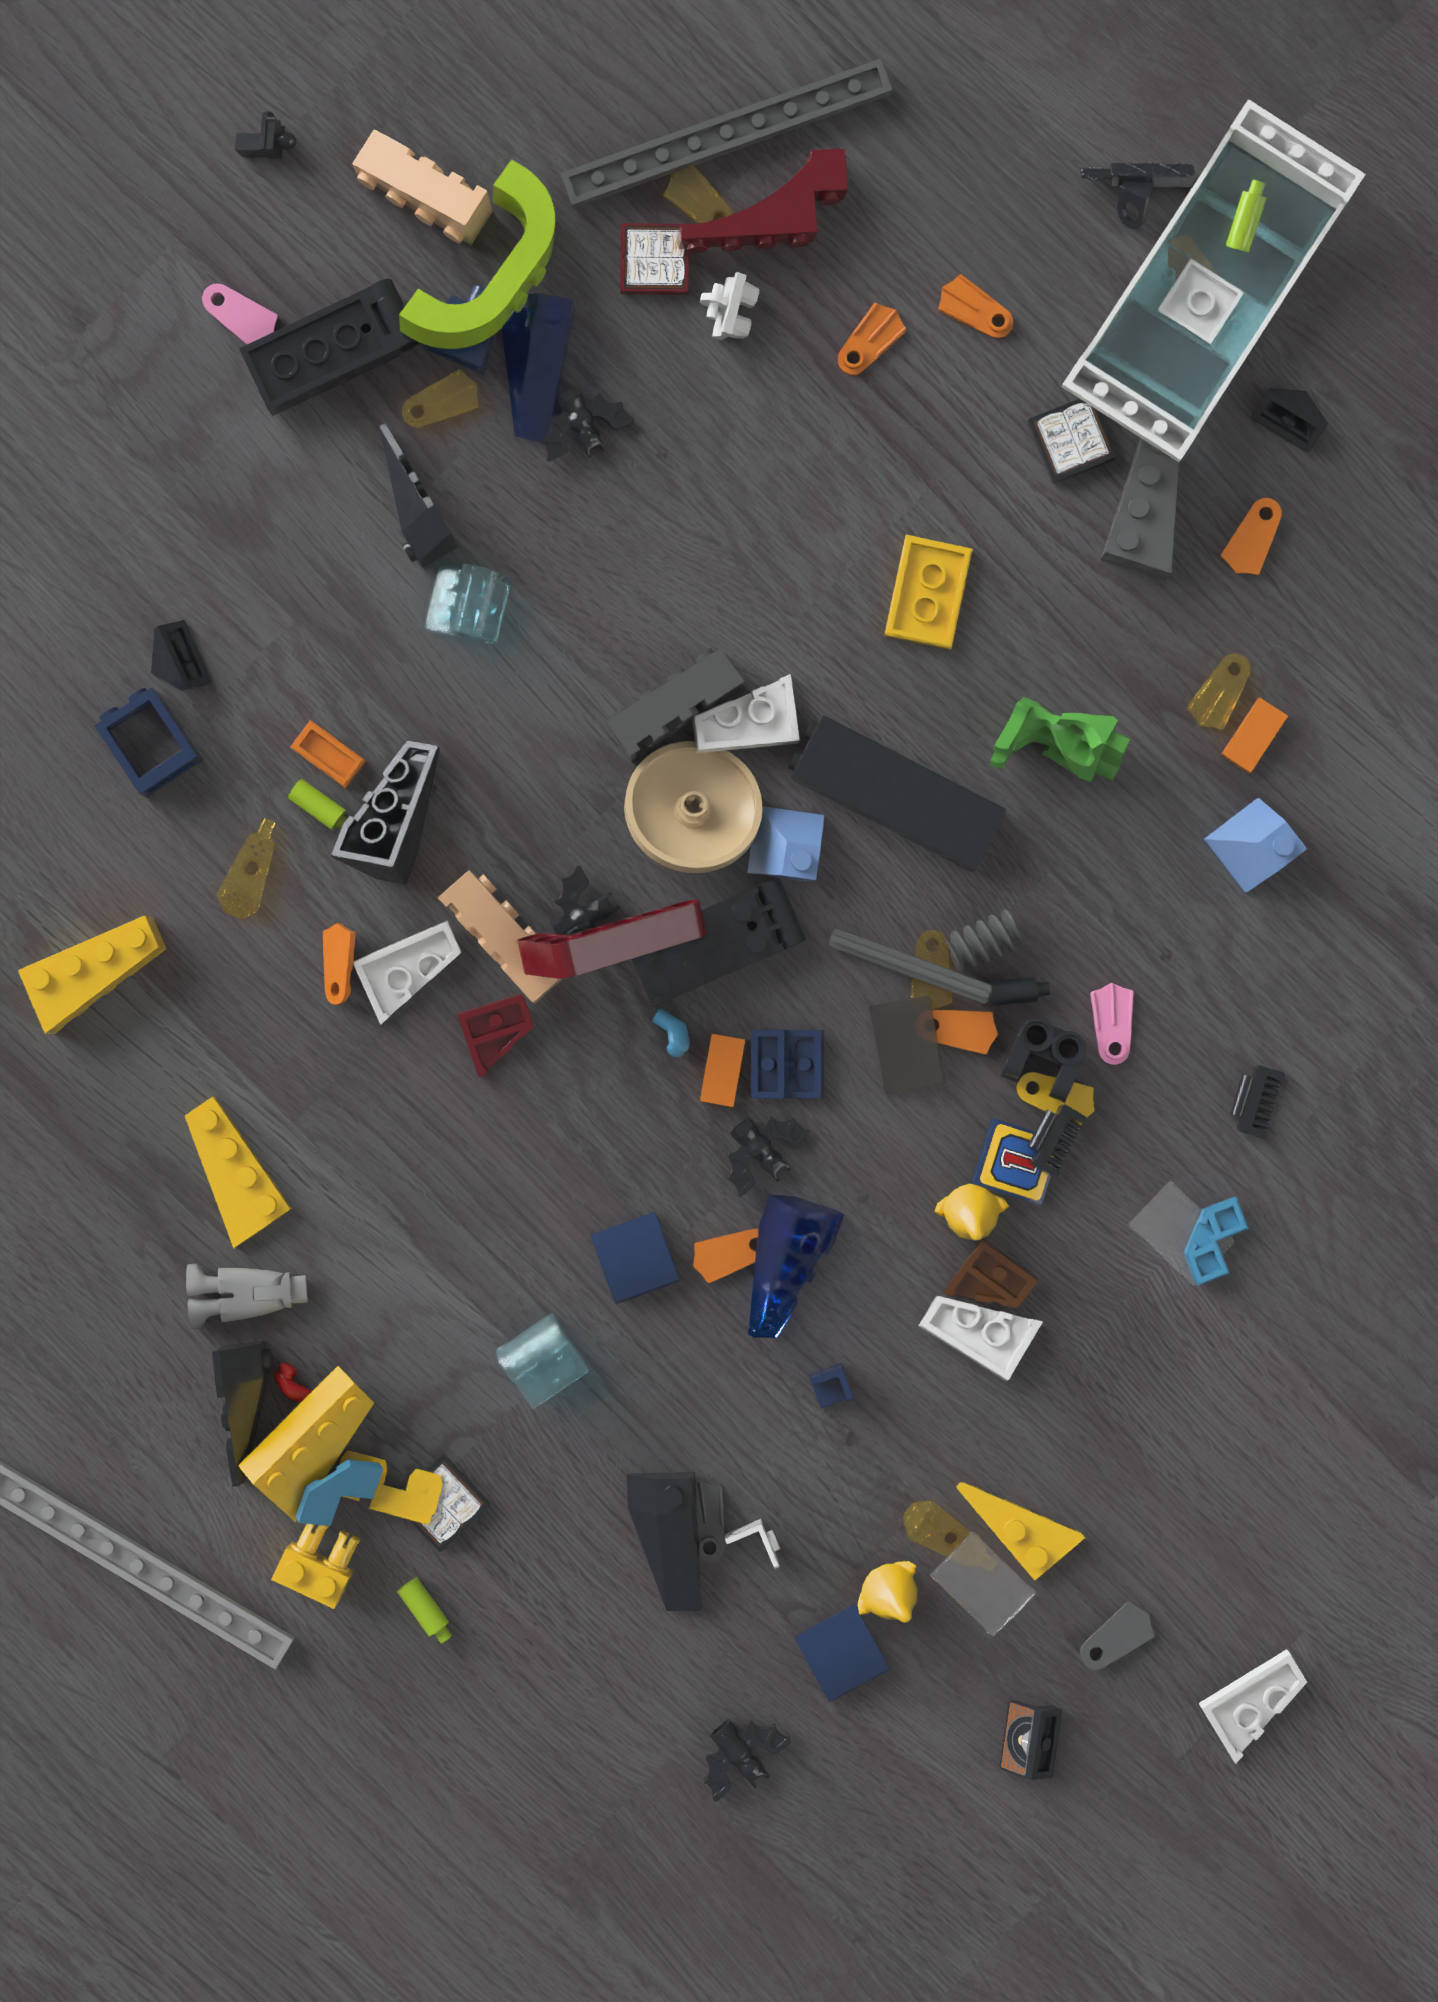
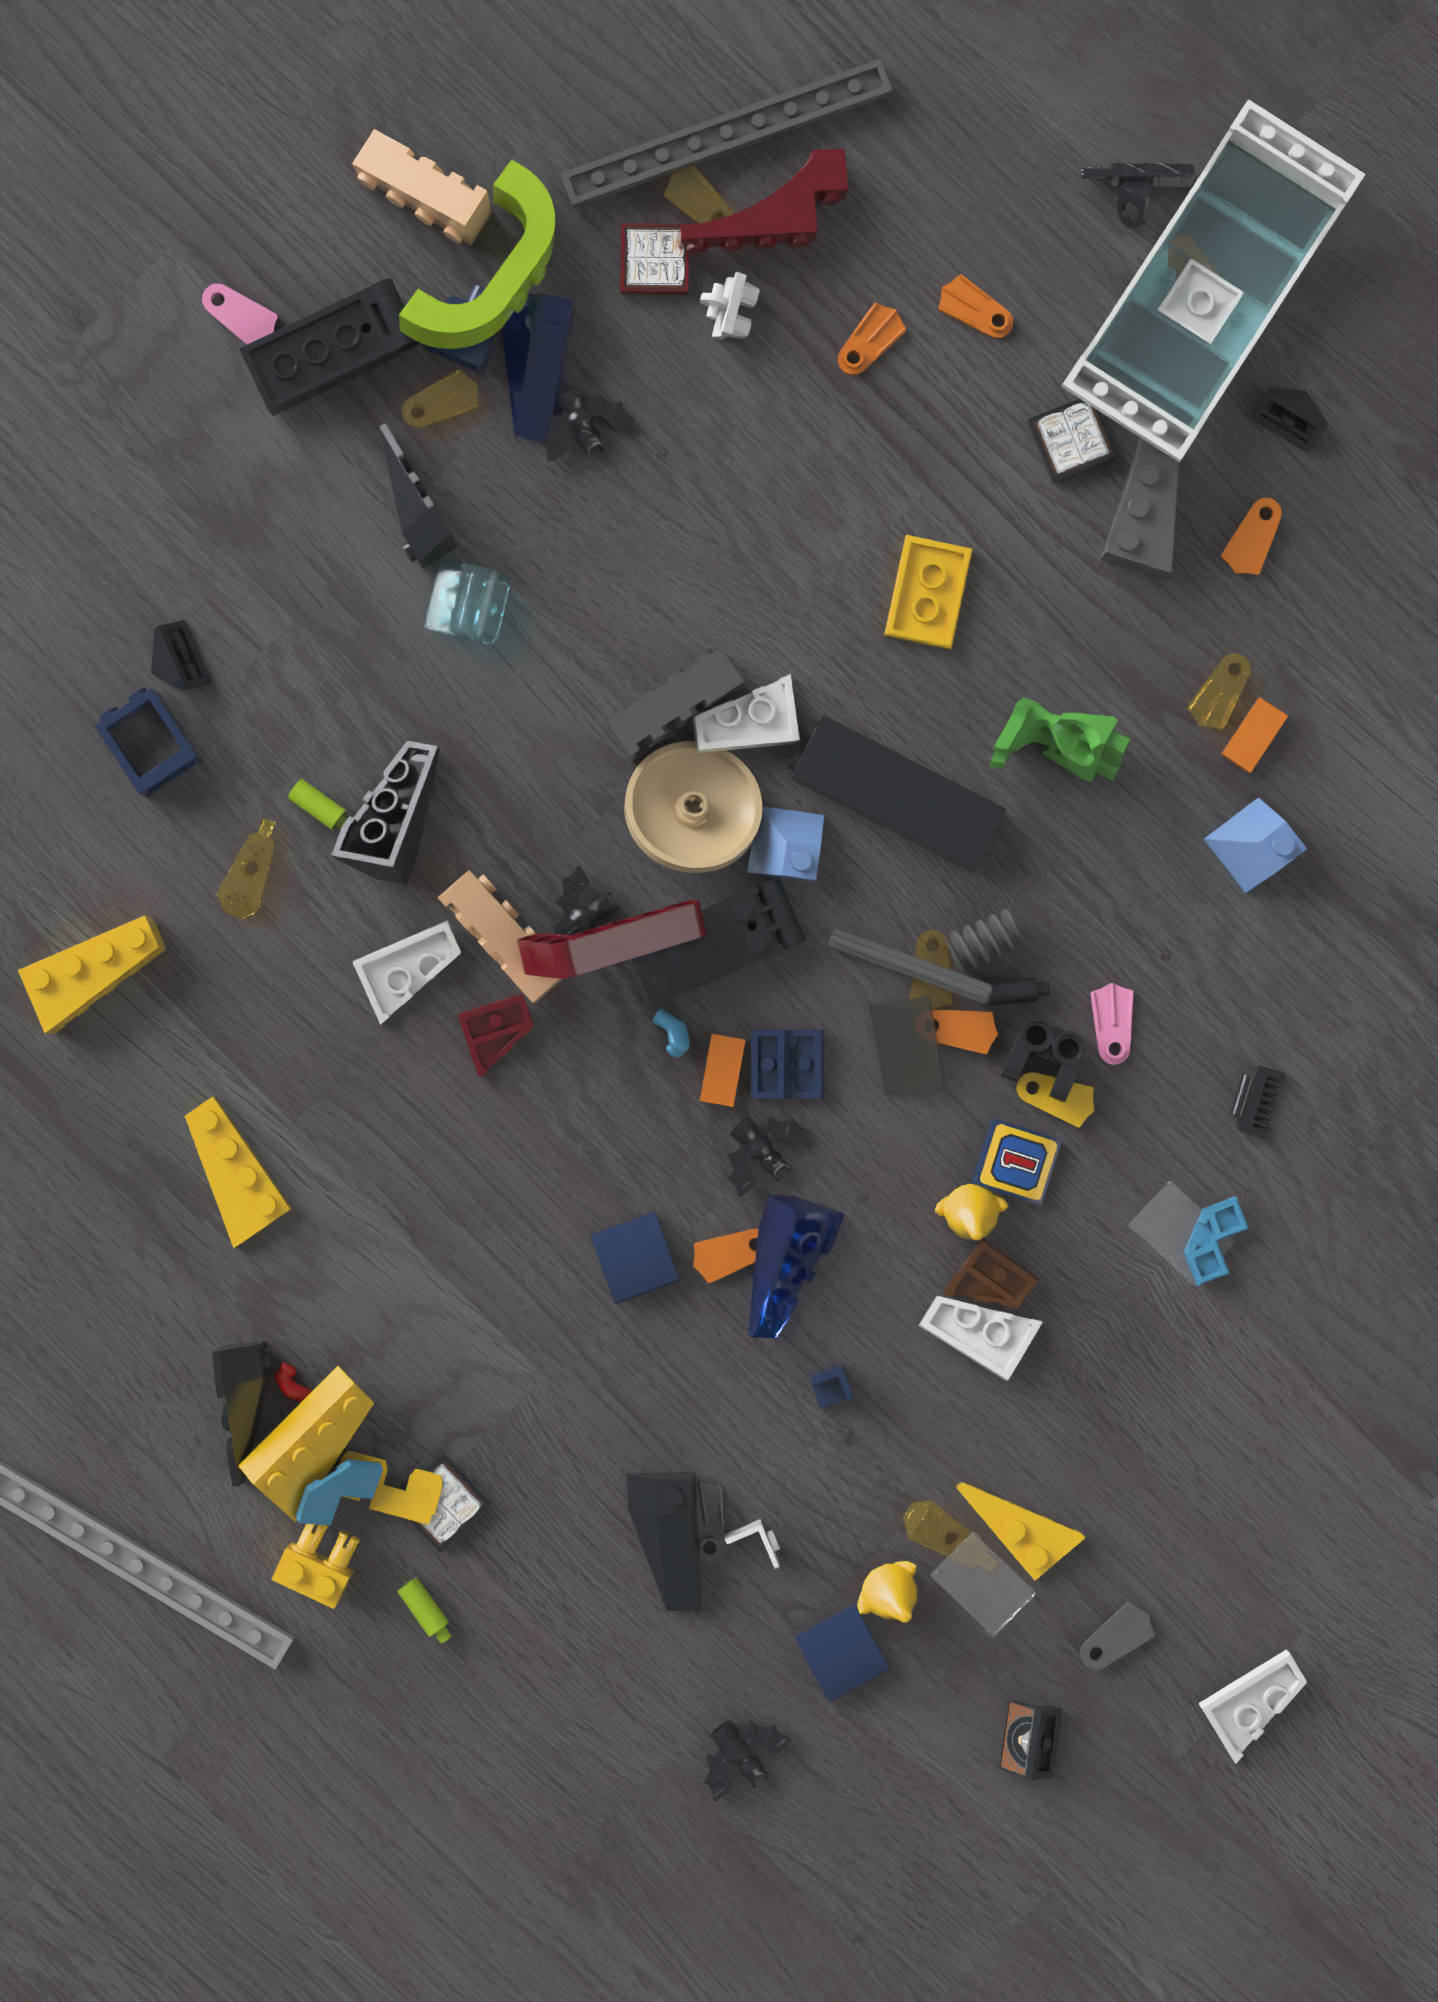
light grey piece [186,1264,308,1329] -> none
black piece [235,111,297,159] -> none
orange tile [290,720,367,789] -> none
orange piece [323,923,356,1005] -> none
clear light blue brick [496,1312,590,1410] -> none
black piece [1027,1105,1087,1177] -> none
lime cylinder [1225,179,1267,252] -> none

